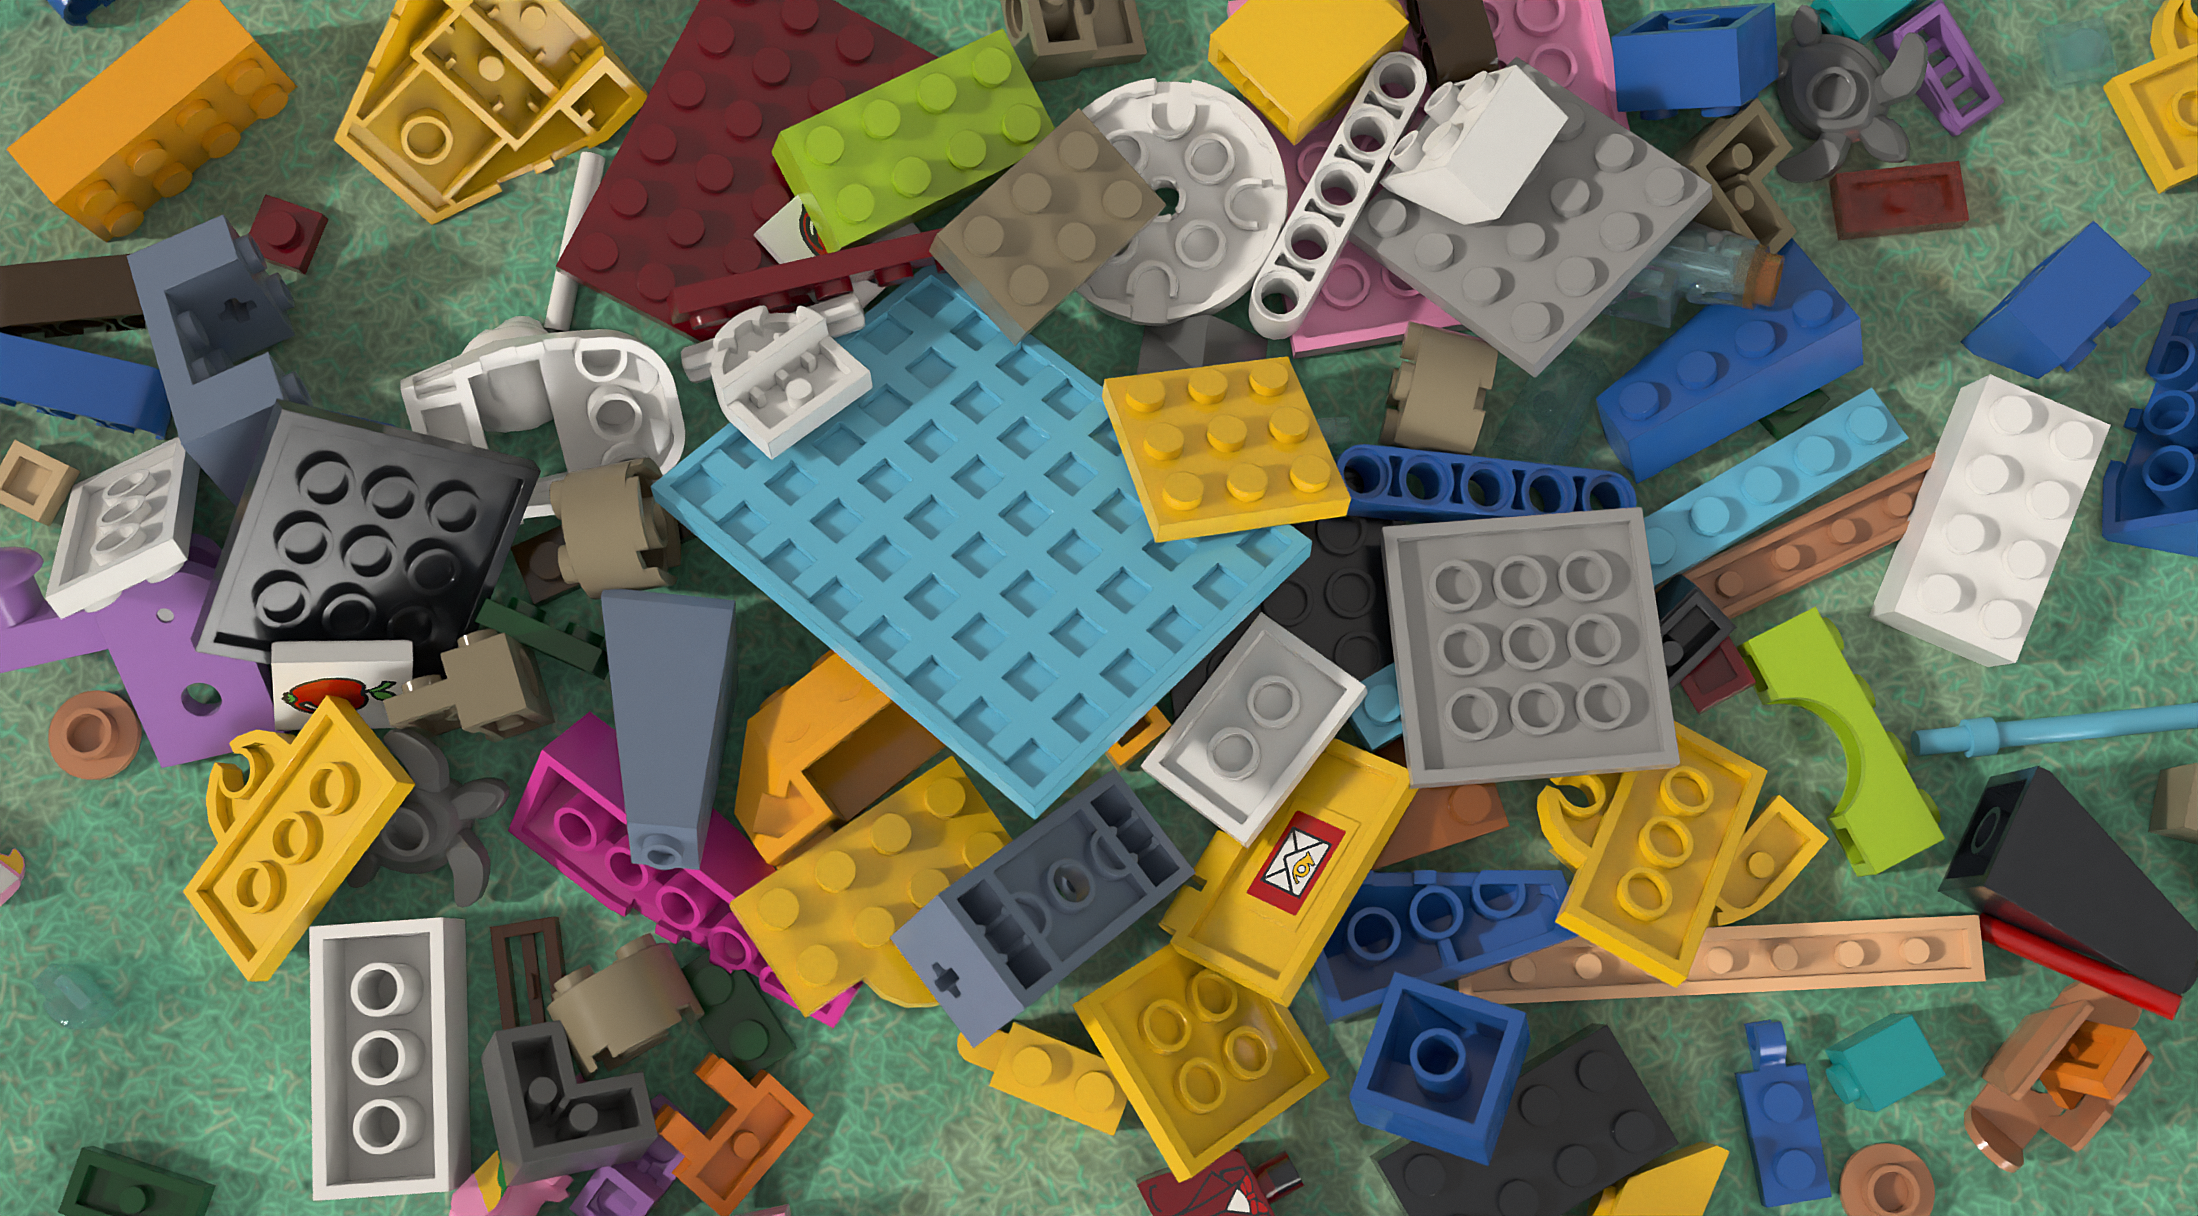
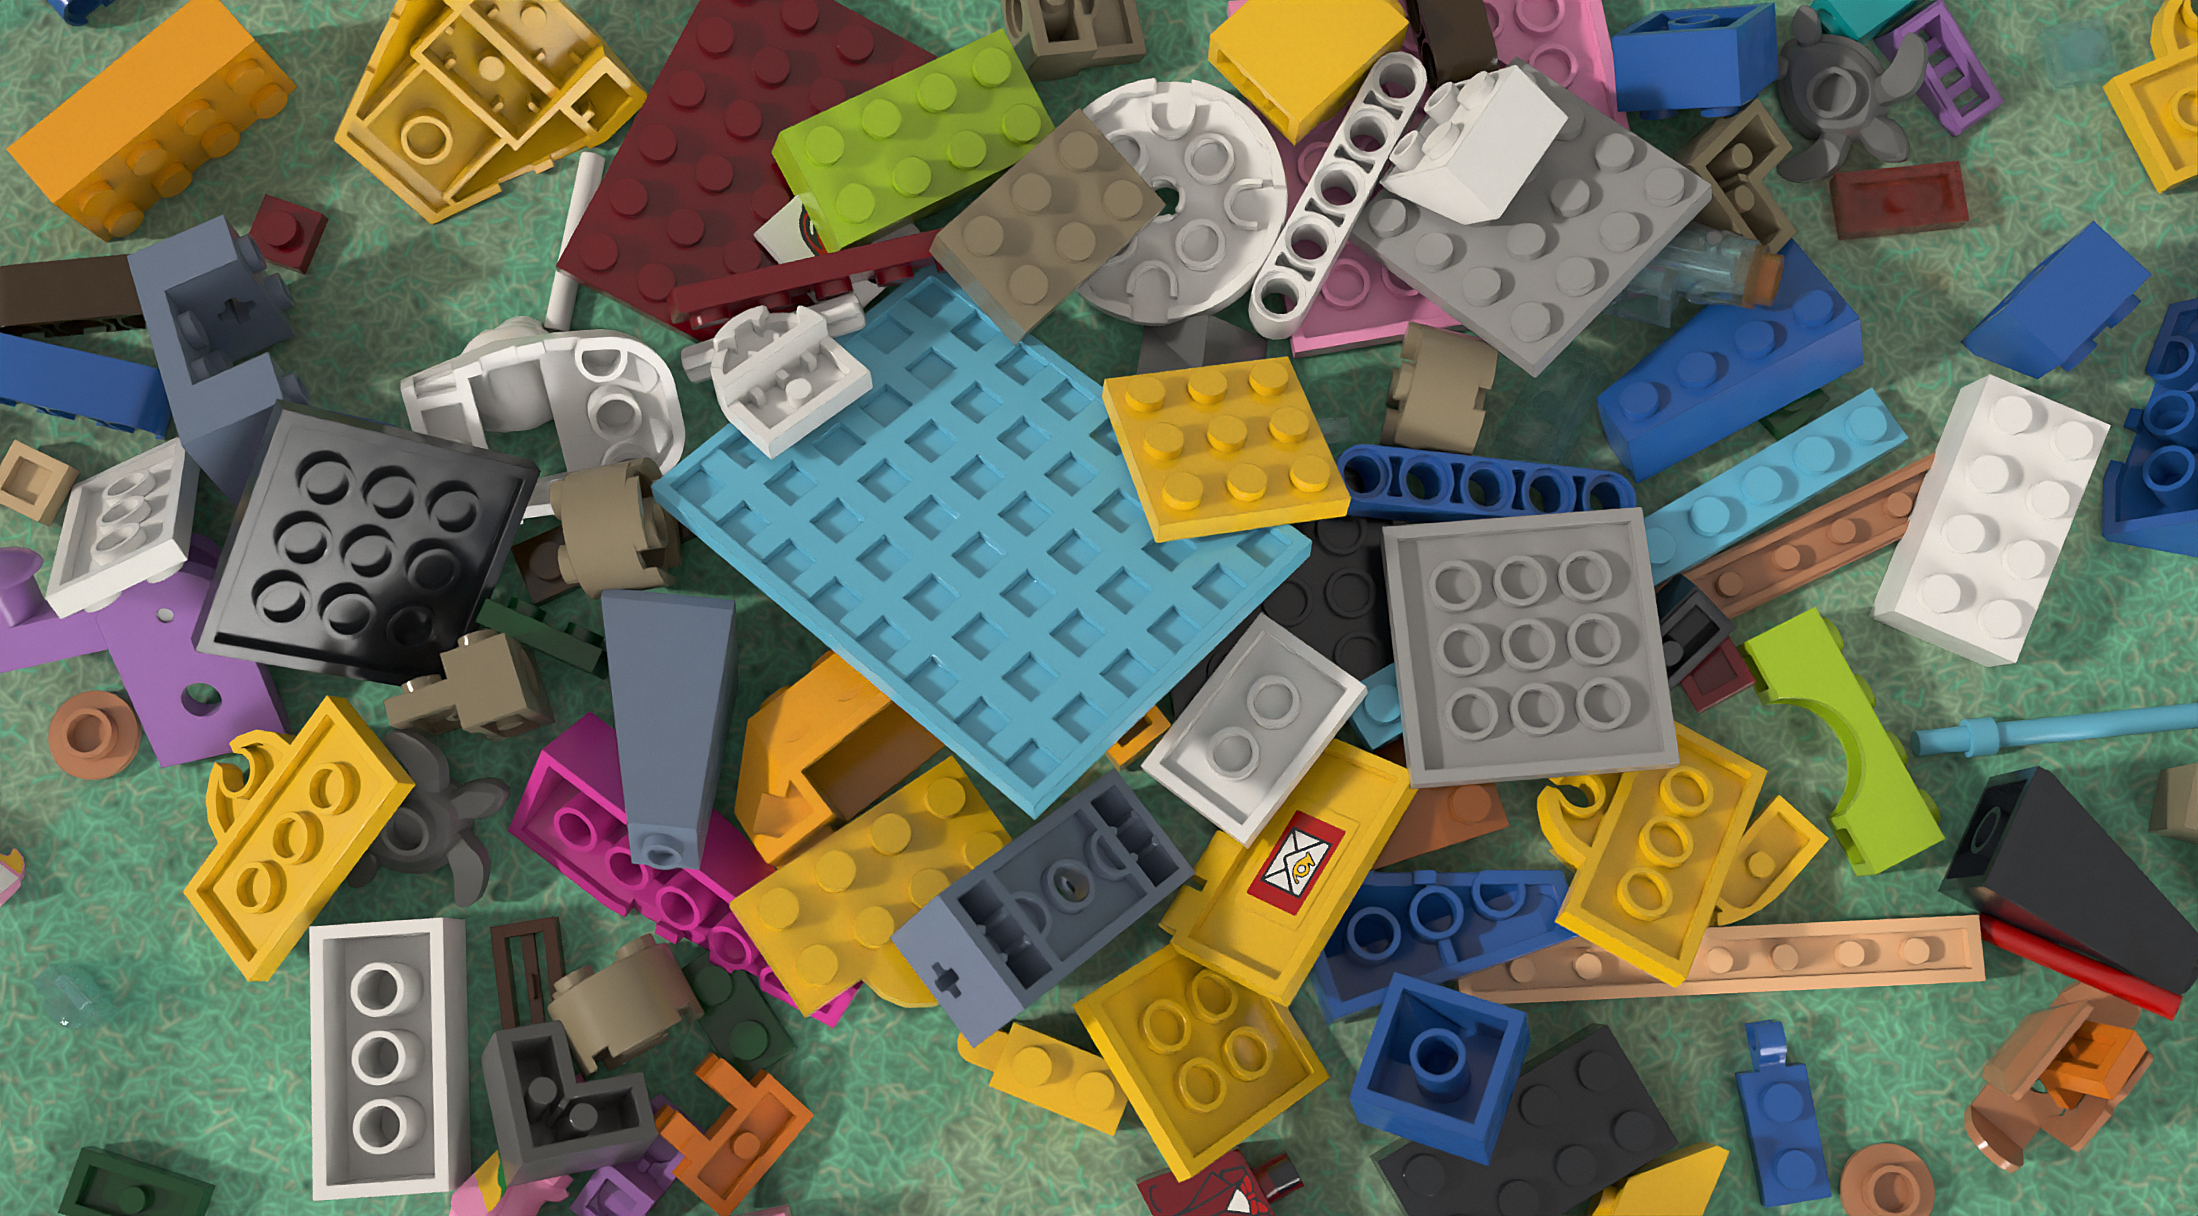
white tile [272,640,413,731] -> none
teal brick [1824,1013,1946,1112] -> none

